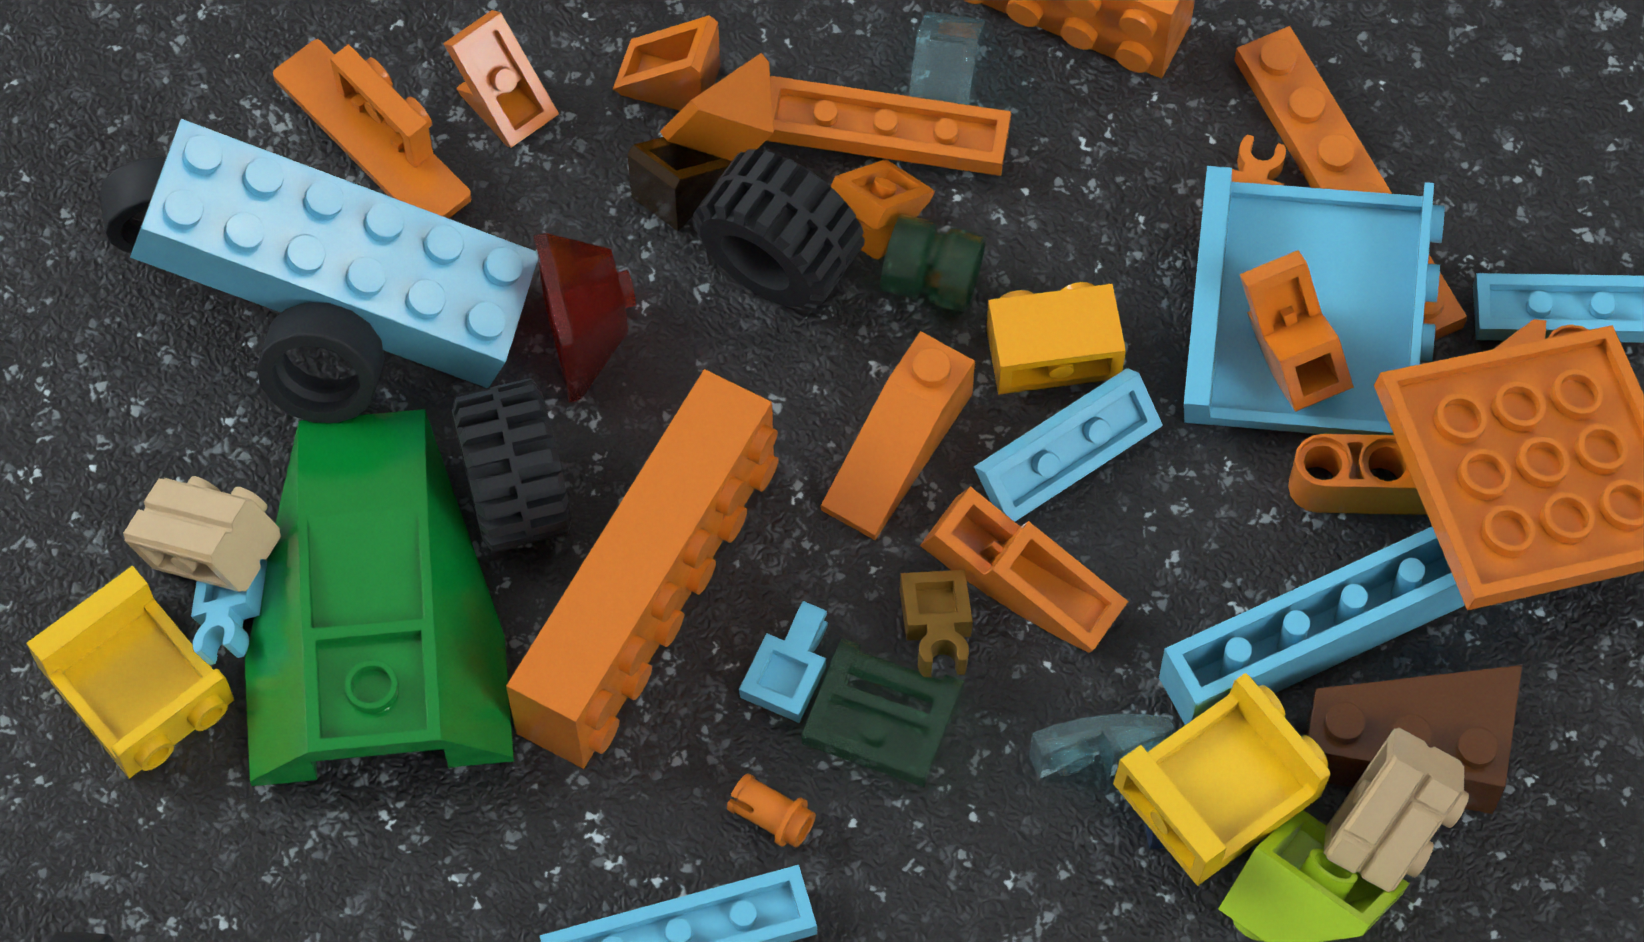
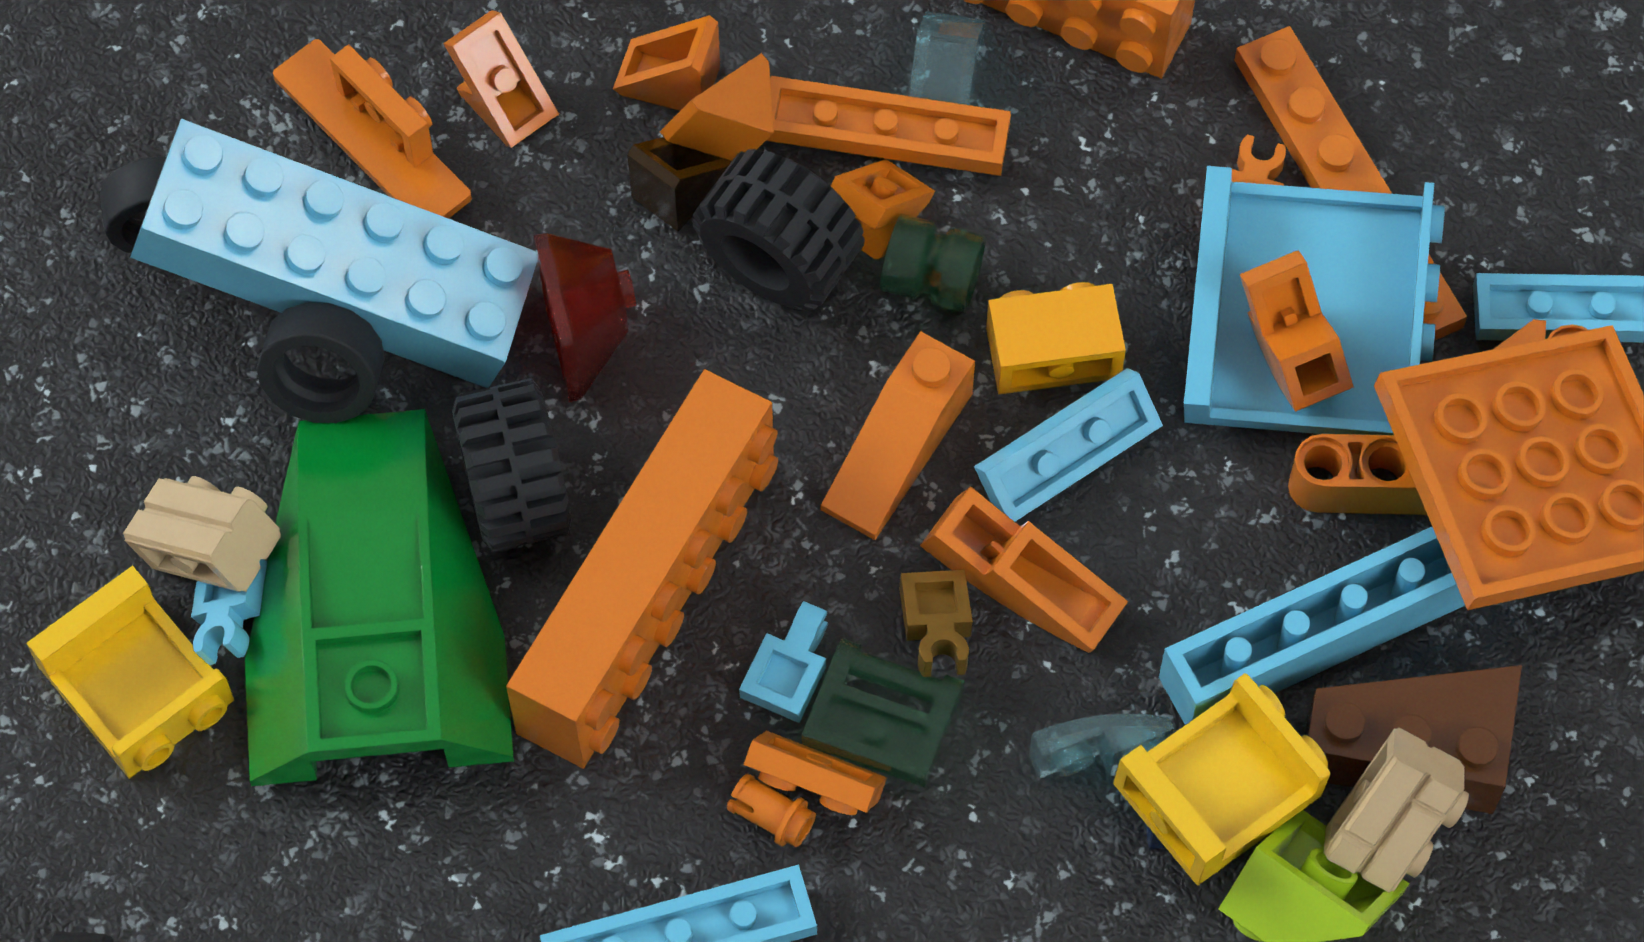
none -> orange plate [743,730,887,815]

